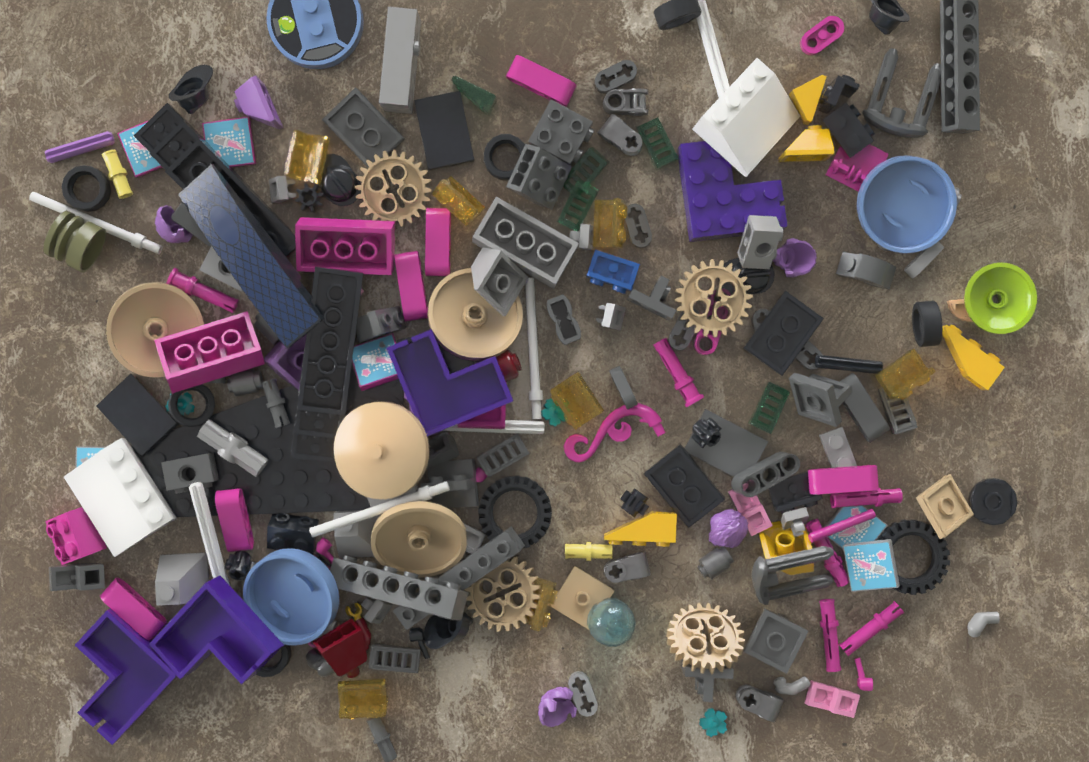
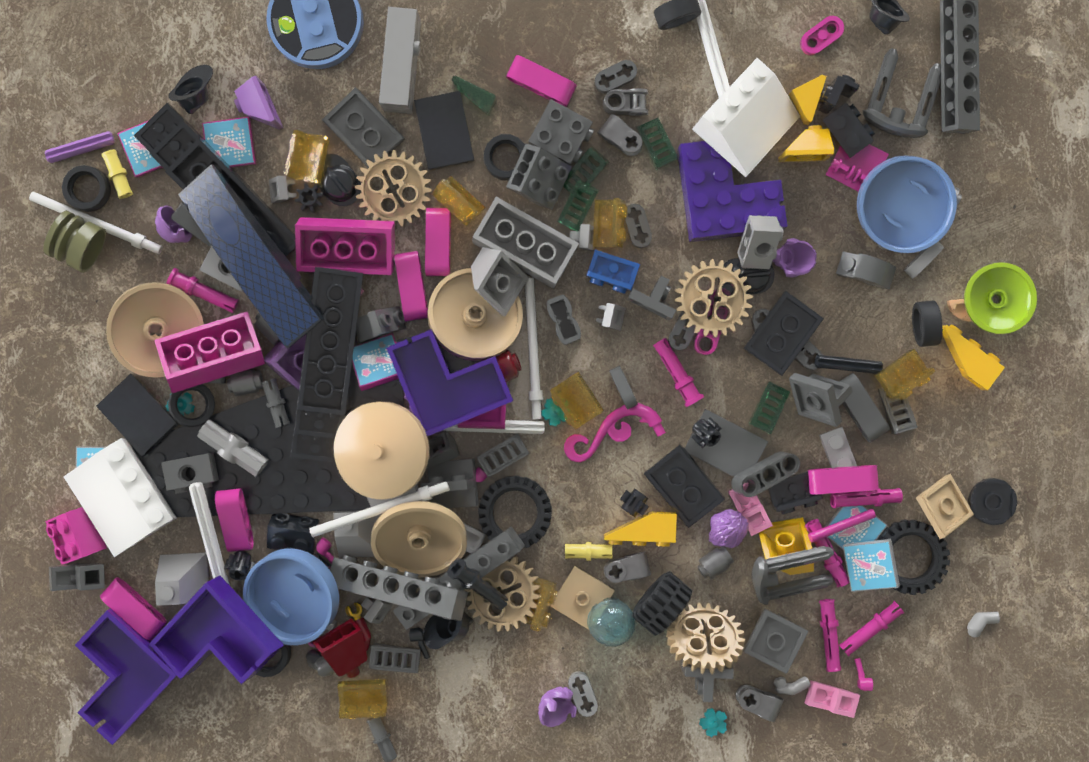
light grey tile [781,507,809,537] -> none
none -> black pin [447,559,508,610]
none -> black tyre [632,571,693,636]

